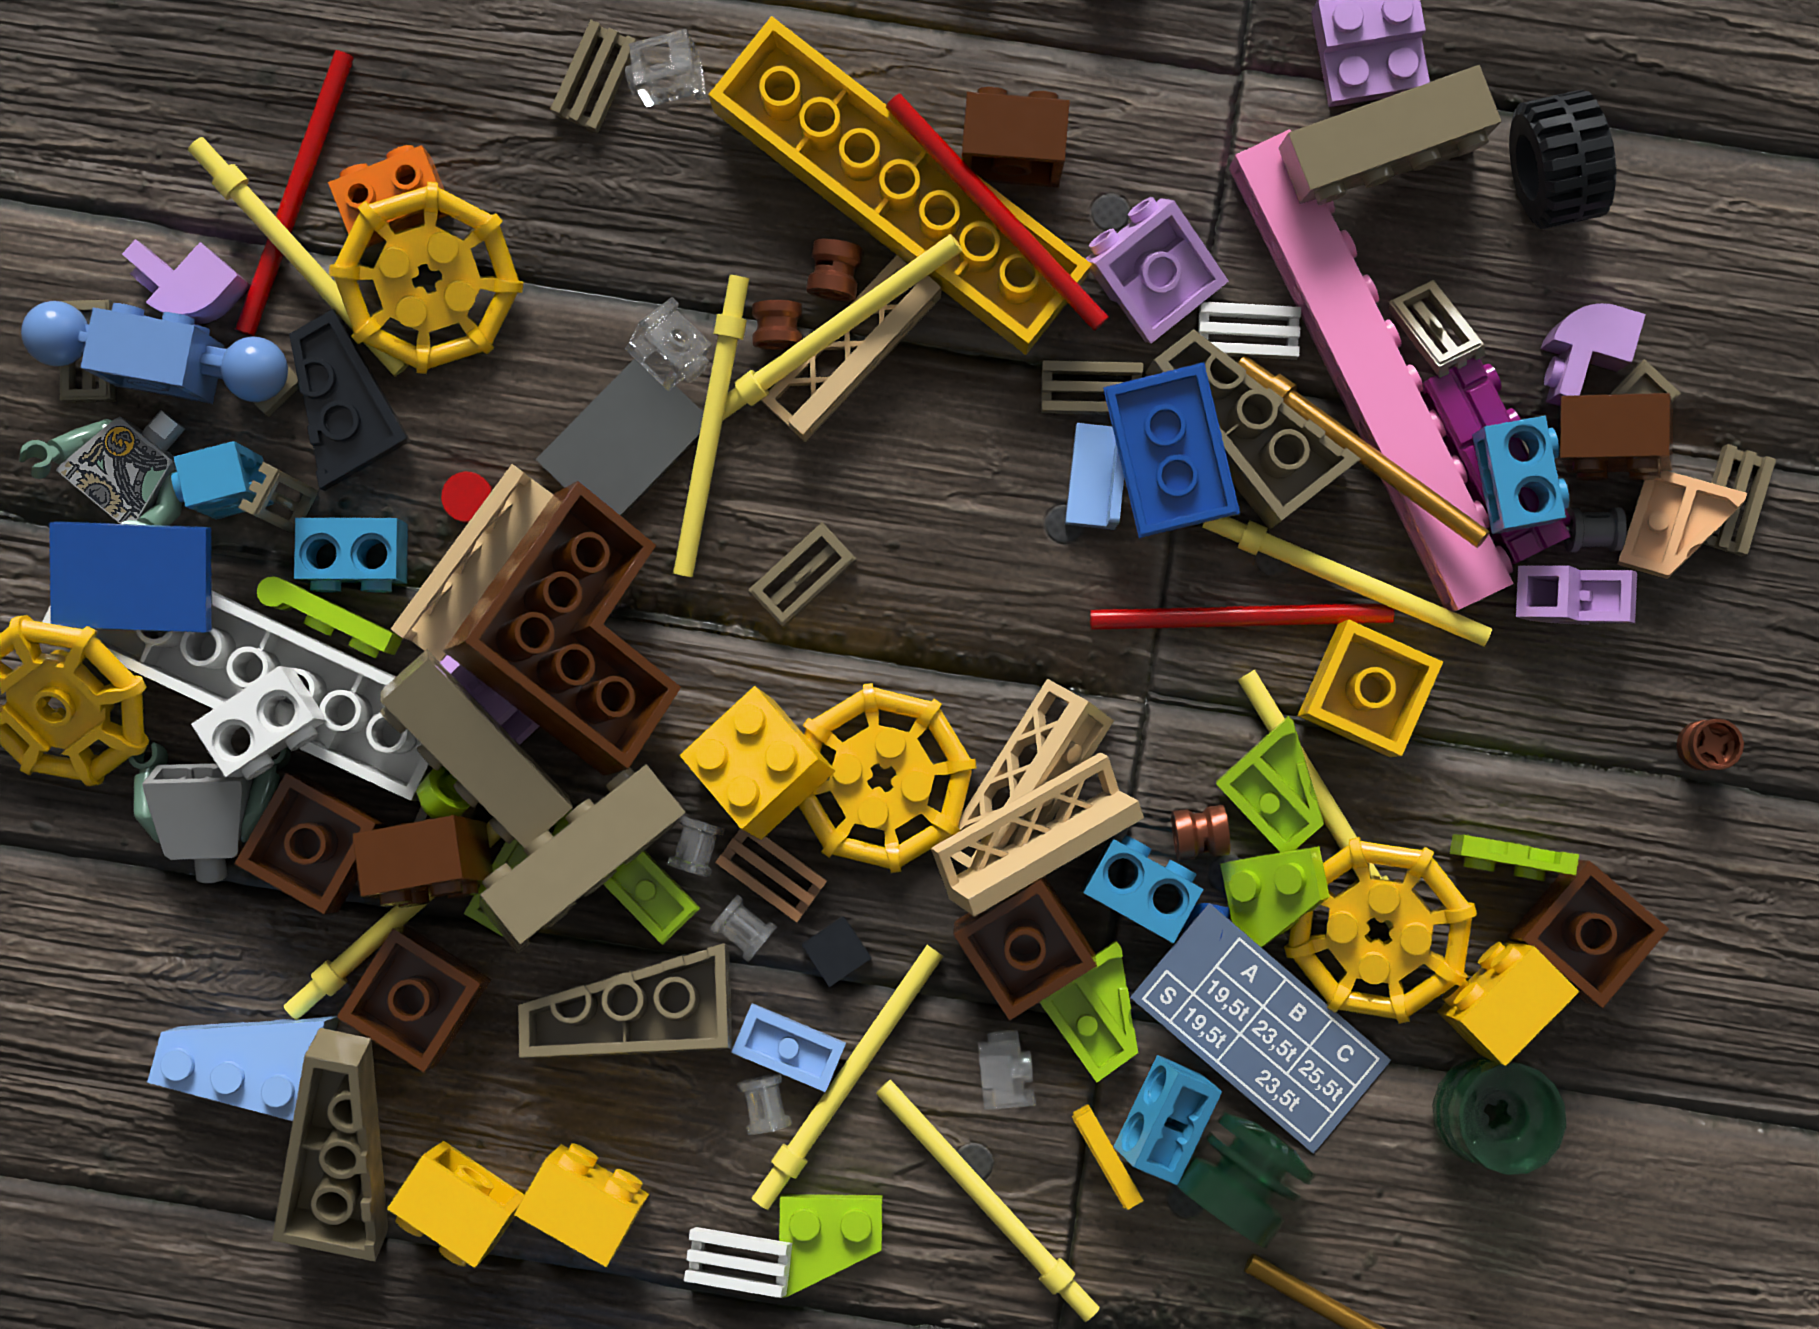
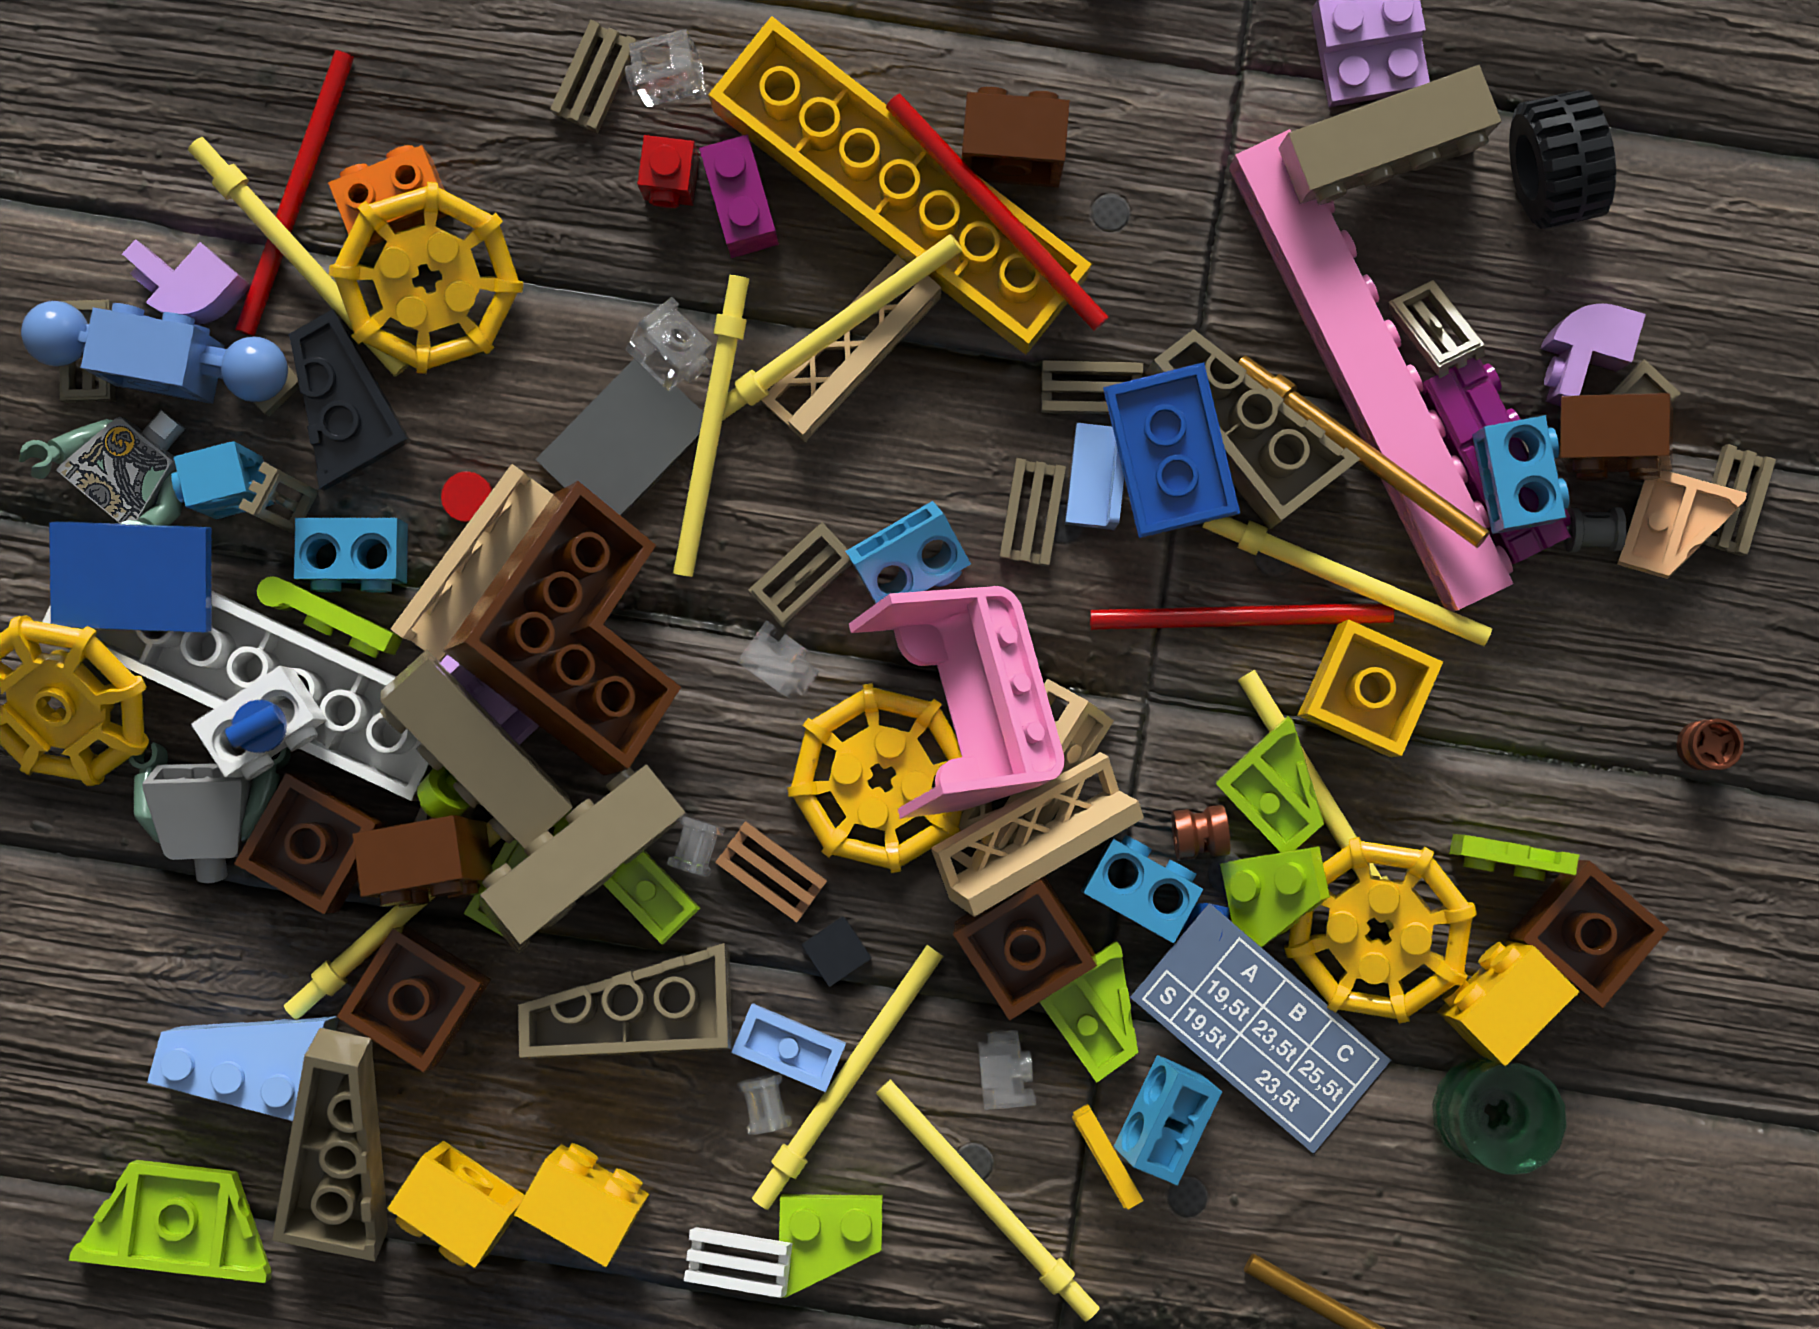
yellow brick [679,686,836,840] -> none
clear bush [709,895,777,962] -> none
copper wheel [752,300,802,350] -> none
copper wheel [806,239,863,301] -> none
lavender plate [1085,197,1229,343] -> none
clear green wheel [1177,1110,1316,1248] -> none
white tile [1198,302,1301,360] -> none
lavender brick [1516,566,1637,625] -> none
none -> lime wing [69,1160,272,1283]
none -> blue plate [225,700,287,753]
none -> red brick [637,135,700,208]
none -> magenta brick [699,134,779,258]
none -> clear brick [737,620,820,700]
none -> dark azure brick [845,501,971,604]
none -> bright pink windscreen [849,586,1065,819]
none -> dark tan tile [999,458,1066,567]

